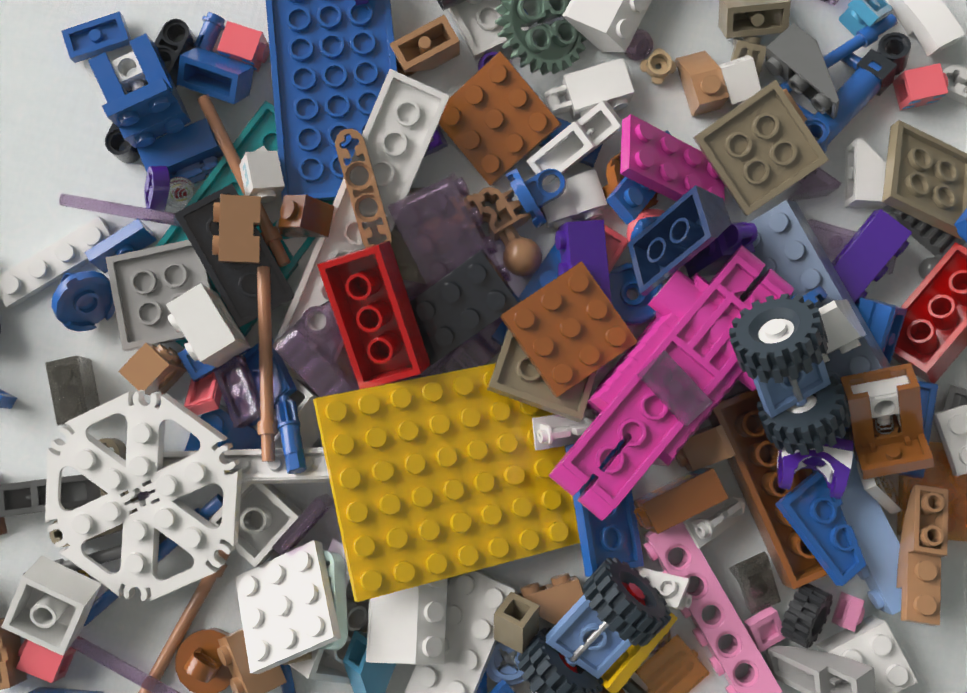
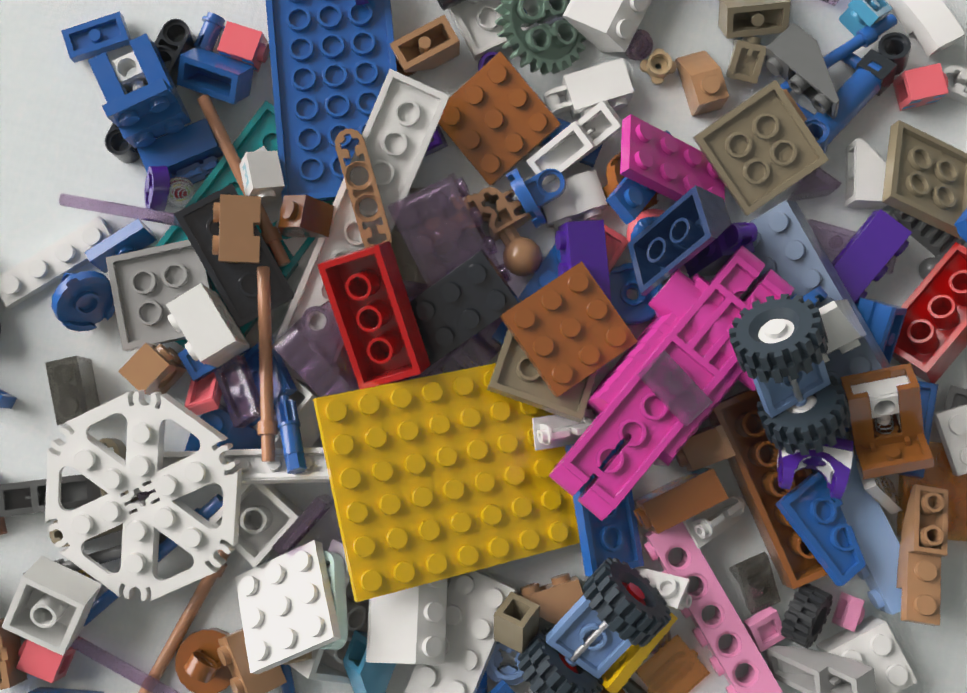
white brick [719,55,761,106] -> none

